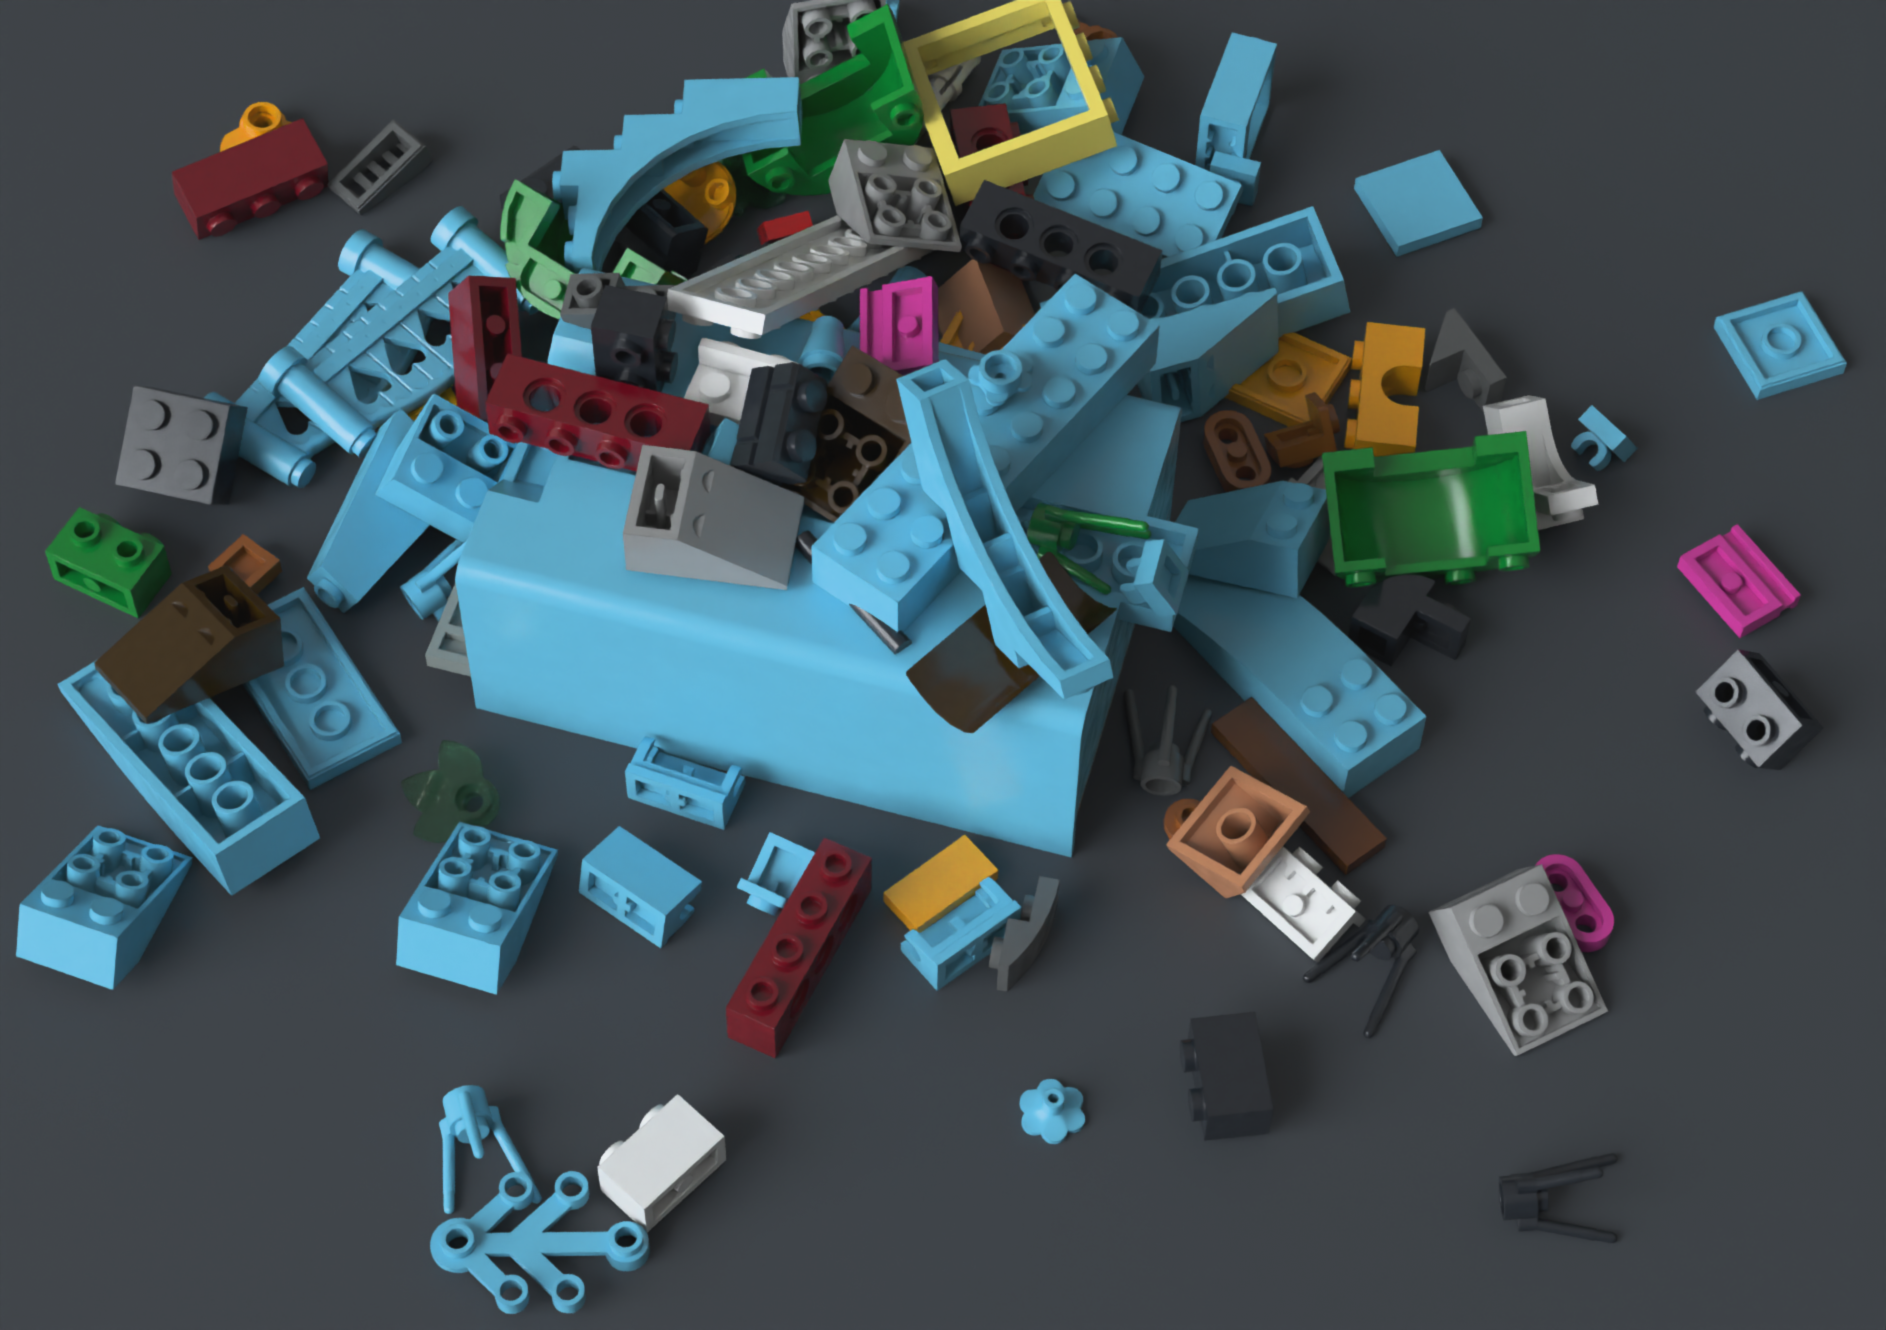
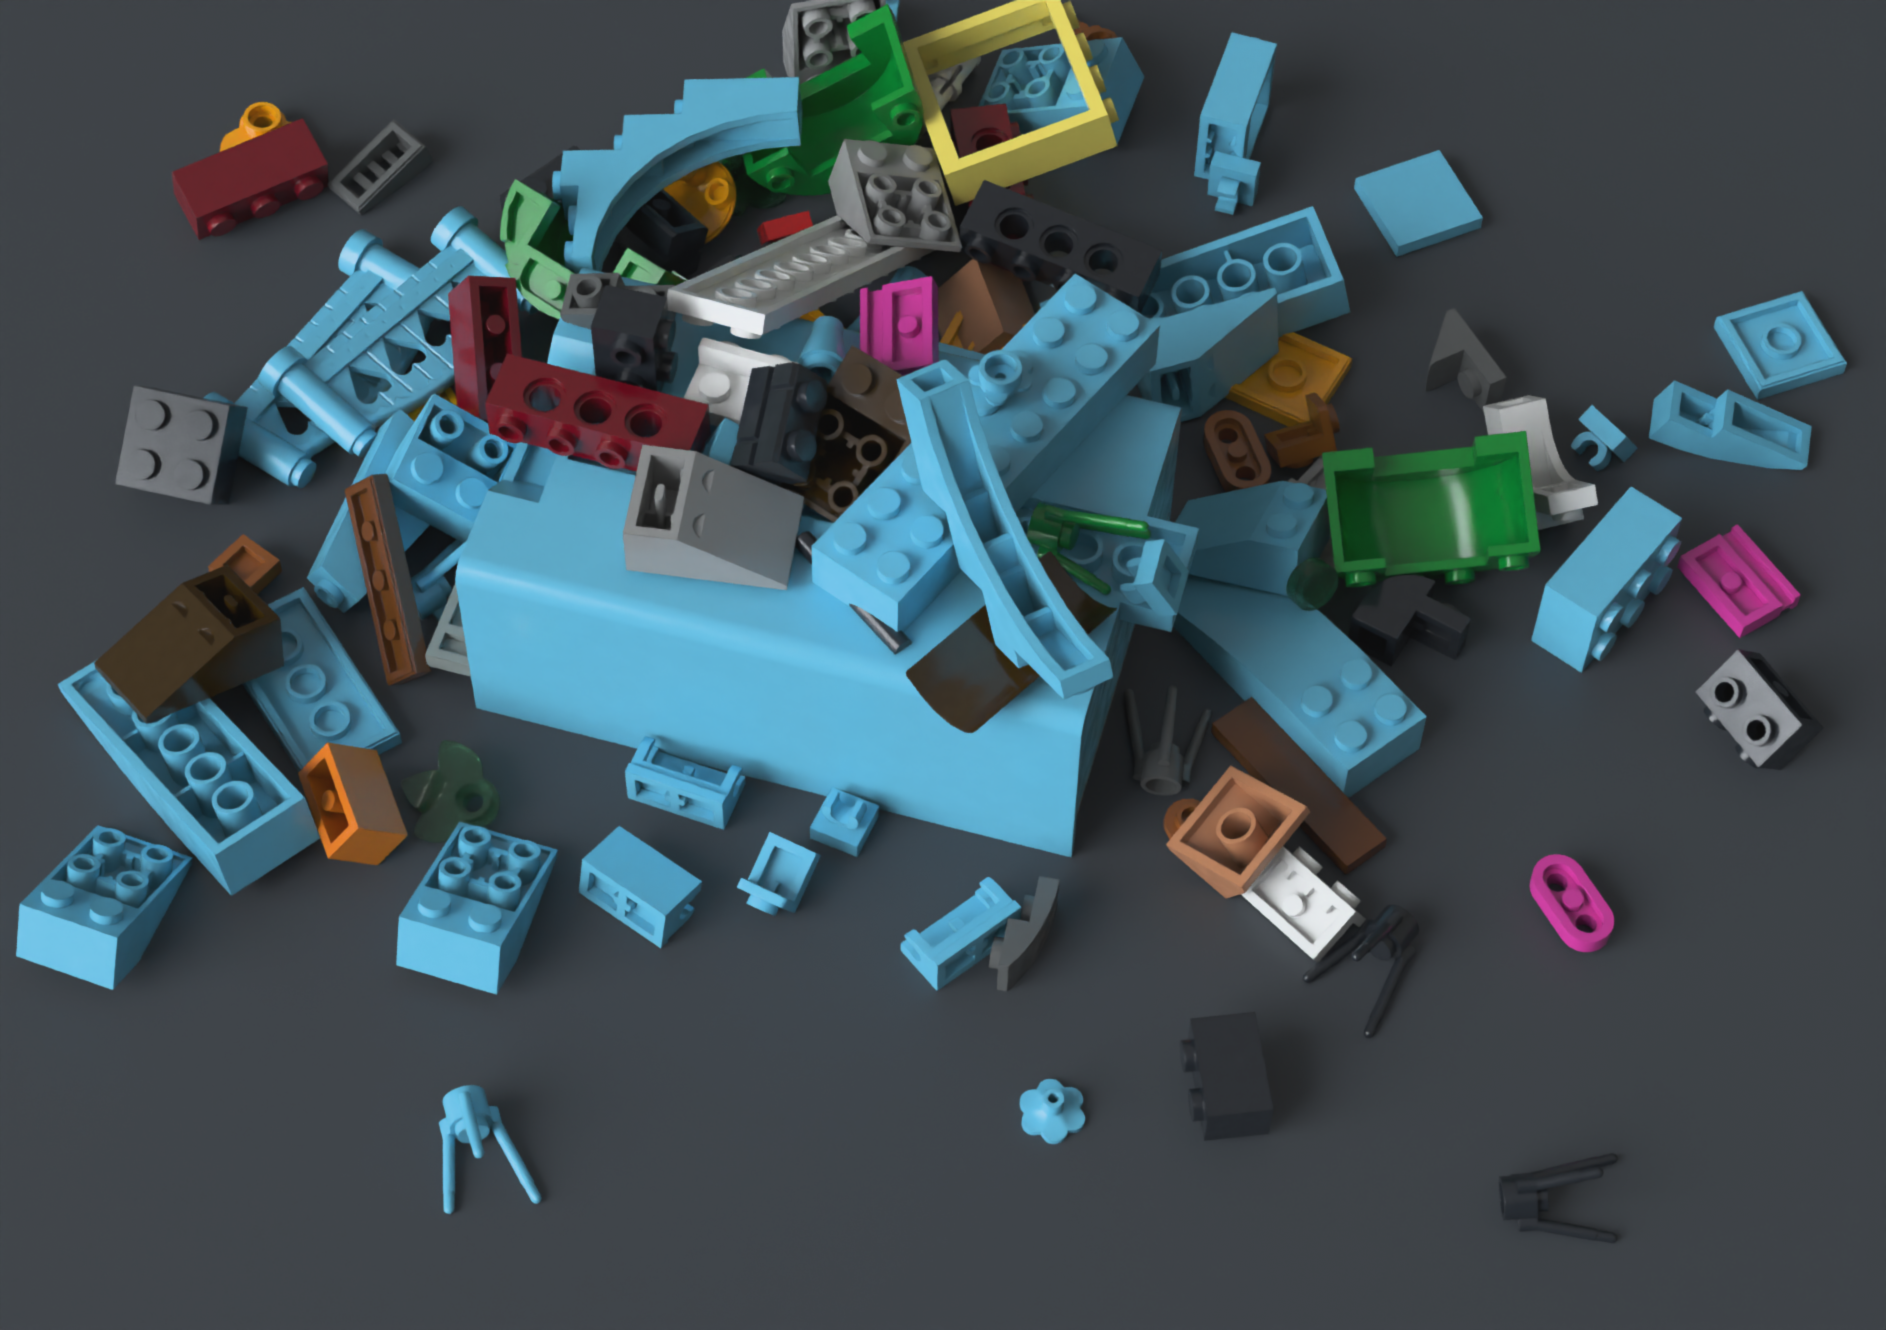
green brick [45,507,172,619] -> none
medium azure plant [430,1171,650,1314] -> none
white brick [598,1094,726,1232] -> none
dark red brick [726,838,872,1059] -> none
light orange tile [883,835,999,933] -> none
medium azure plate [1033,115,1244,259] -> none
light orange arch [1344,322,1425,457] -> none
light grey slope [1428,864,1608,1056] -> none
none -> orange brick [298,742,408,865]
none -> reddish brown tile [345,474,431,686]
none -> medium azure tile [810,787,879,857]
none -> clear green tile [1286,558,1339,611]
none -> medium azure brick [1531,487,1682,673]
none -> medium azure slope [1649,380,1812,470]

